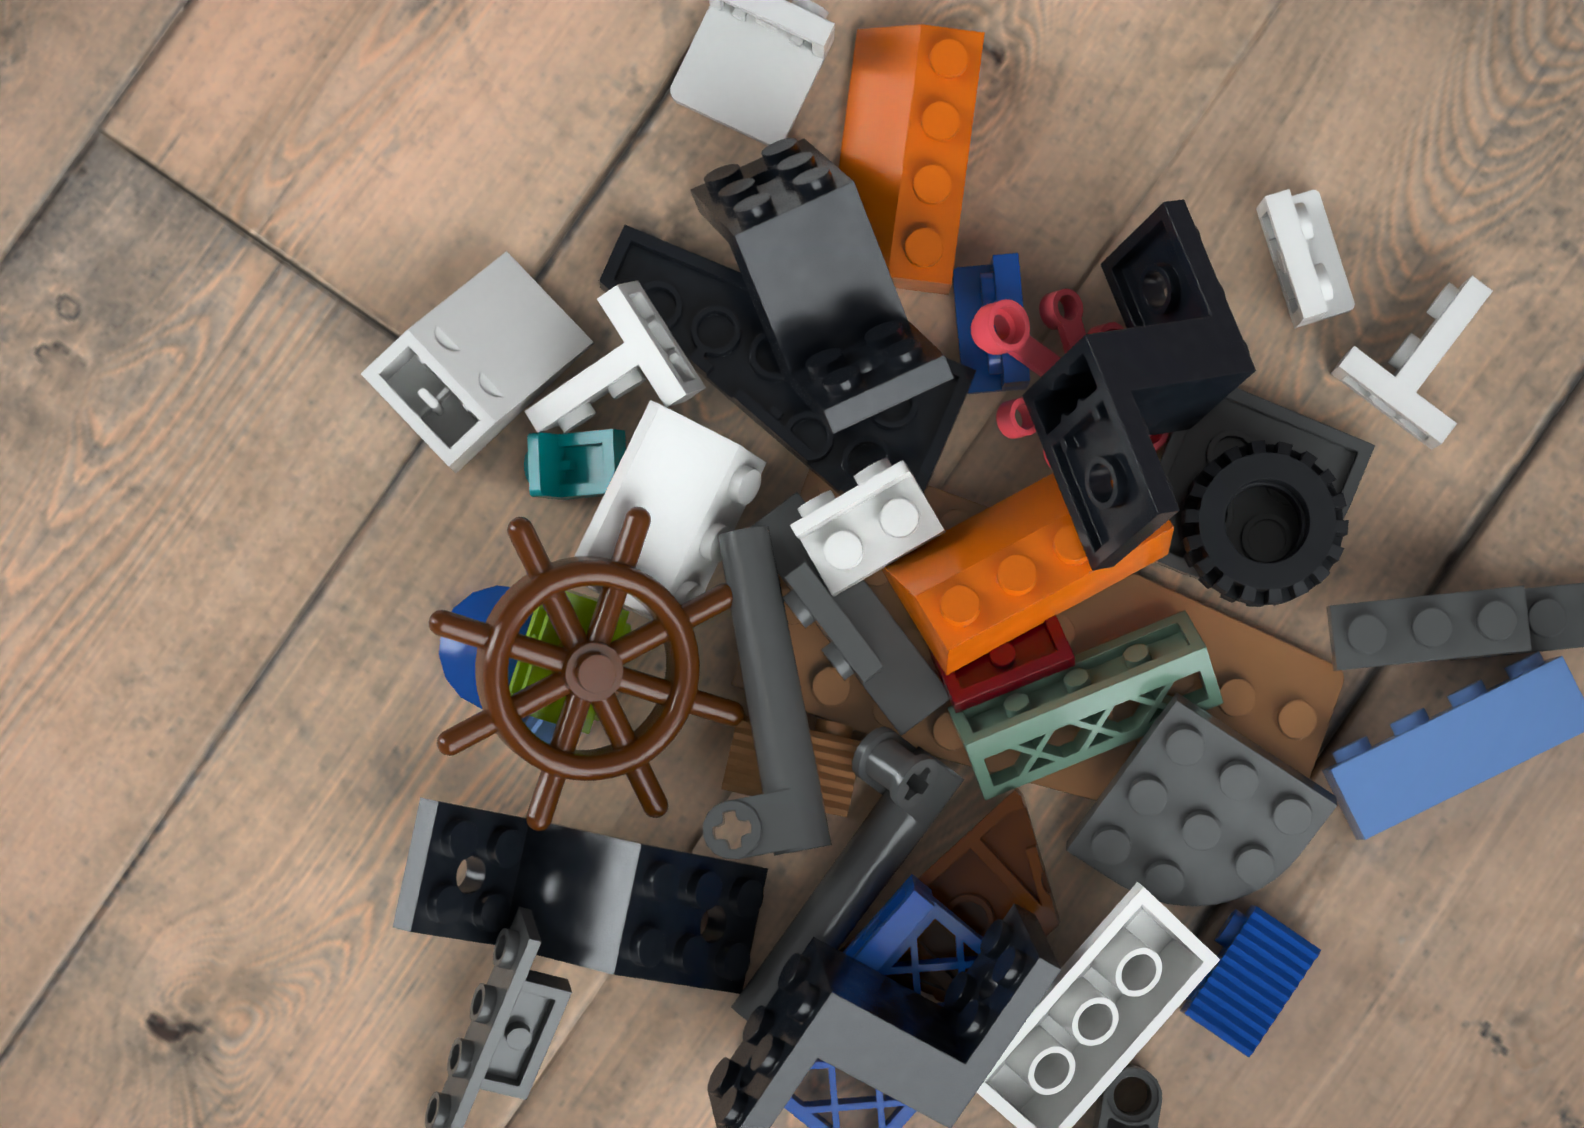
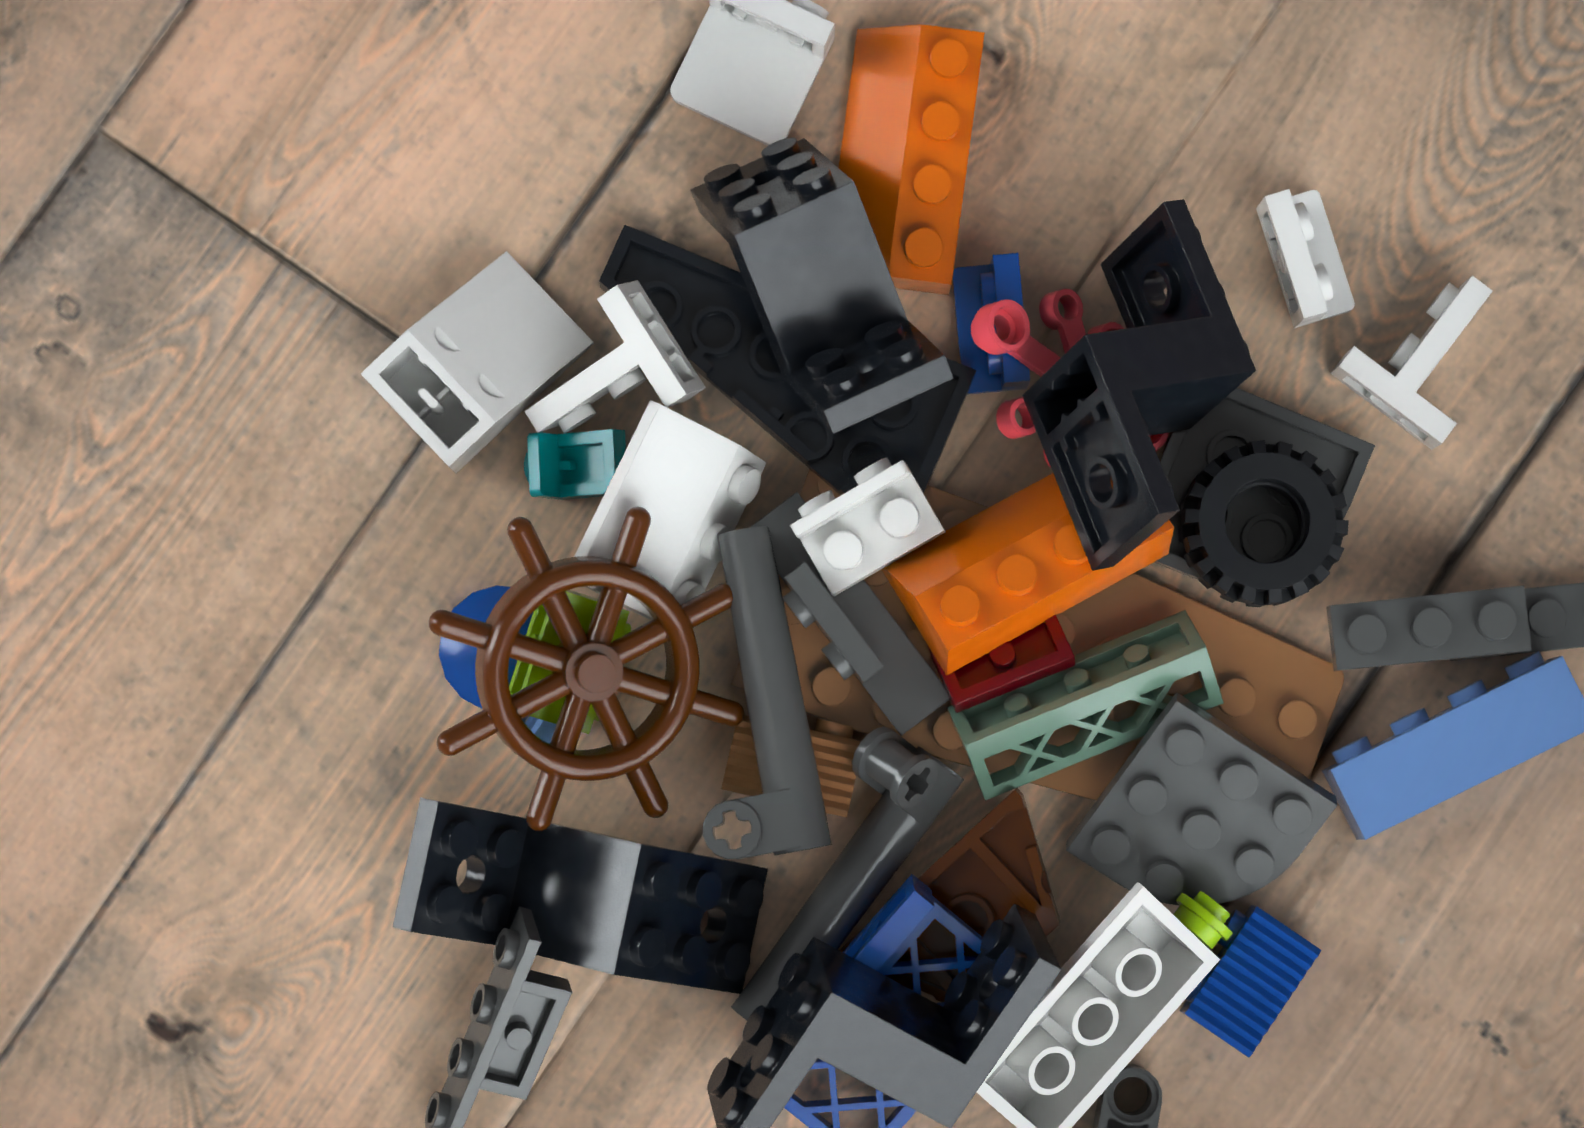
none -> lime plate [1173,891,1233,950]

